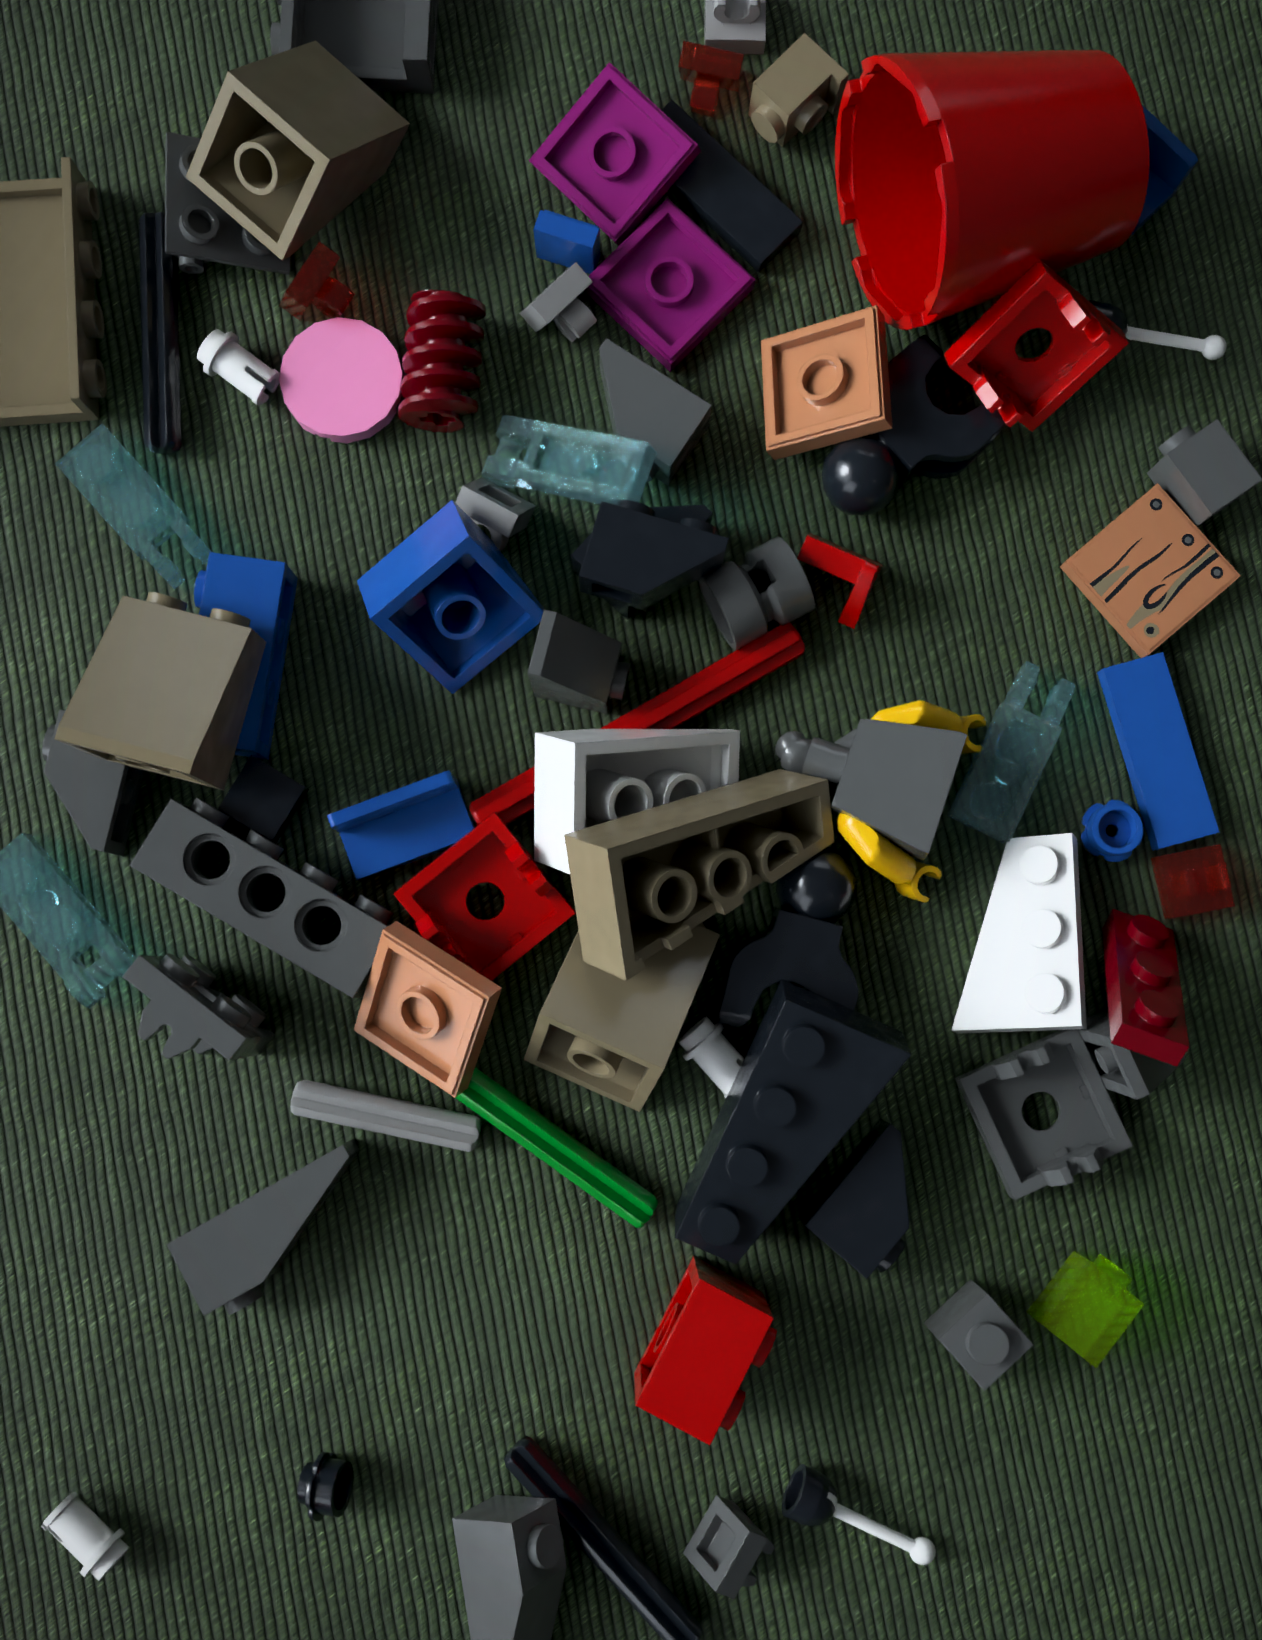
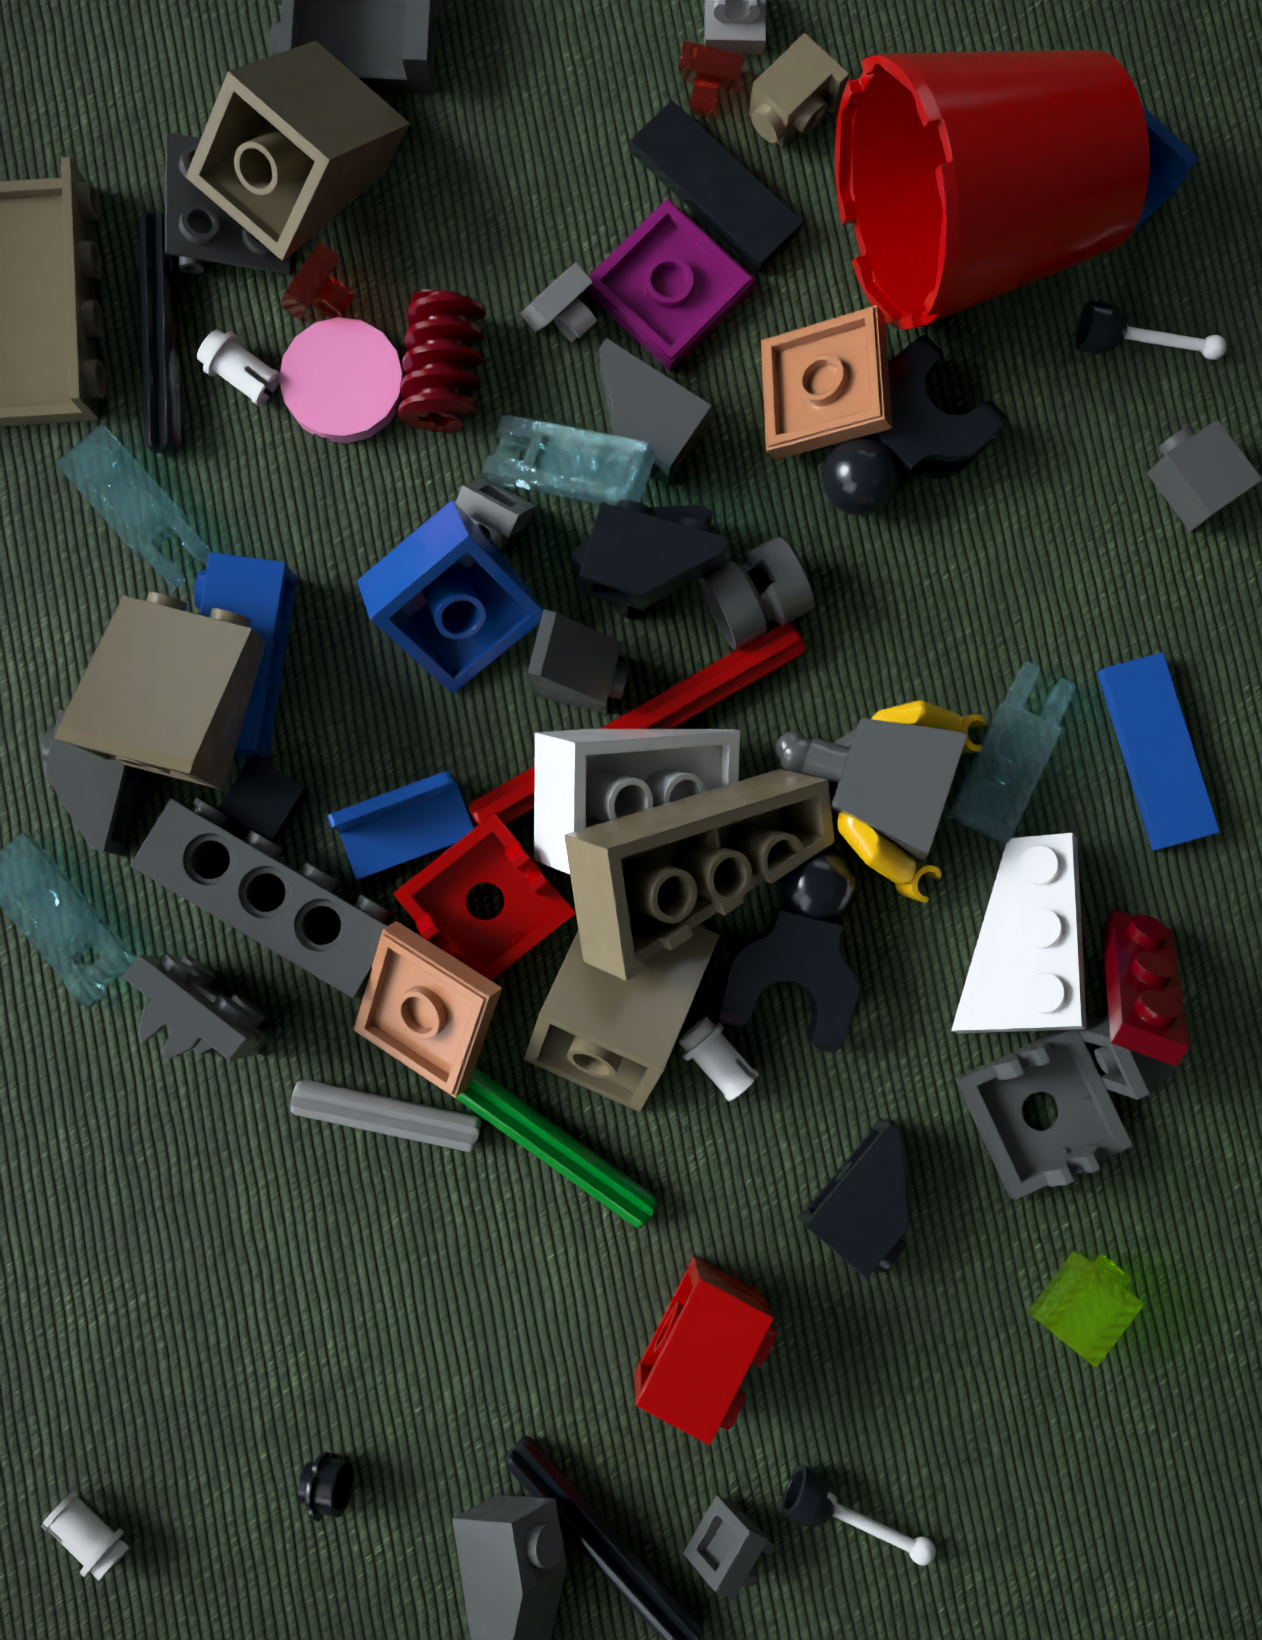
dark grey slope [166,1139,359,1316] -> none
magenta tile [529,62,701,246] -> none
blue tile [533,209,600,274] -> none
black wedge [675,979,912,1264] -> none
red tile [797,532,882,629] -> none
dark grey brick [924,1279,1033,1391] -> none
red piece [944,259,1129,432] -> none
nougat tile [1060,483,1241,658] -> none
blue plate [1081,800,1144,862] -> none
clear red tile [1151,844,1235,919] -> none

